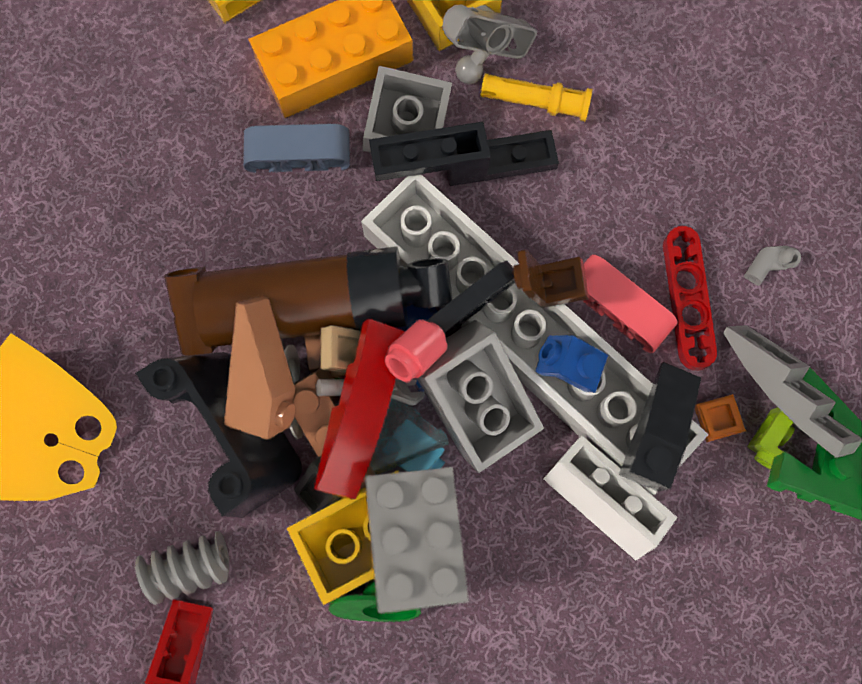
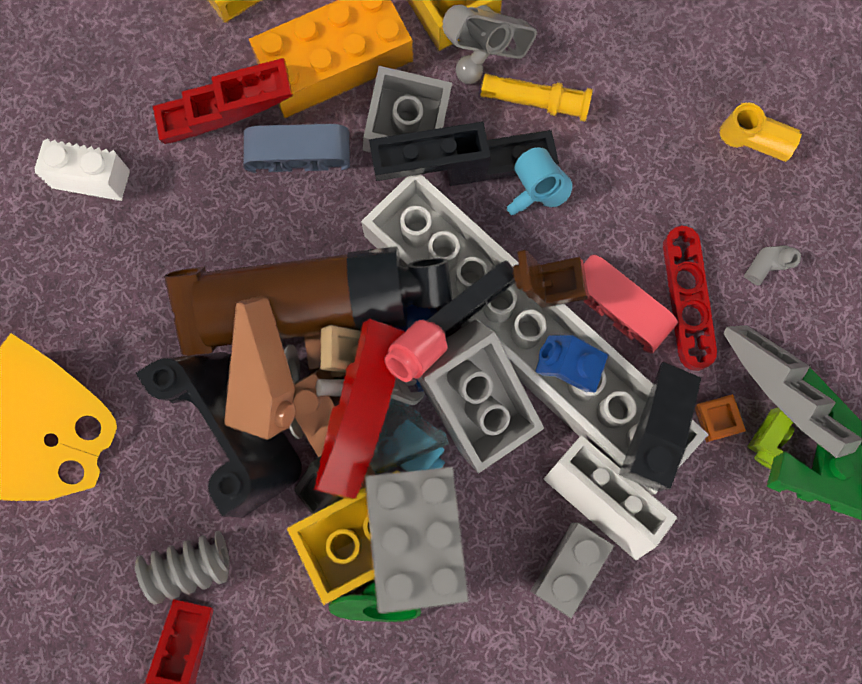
none -> white brick [35,138,130,201]
none -> red slope [153,58,293,144]
none -> medium azure piece [507,147,572,215]
none -> light grey brick [530,523,614,618]
none -> yellow piece [720,102,802,162]

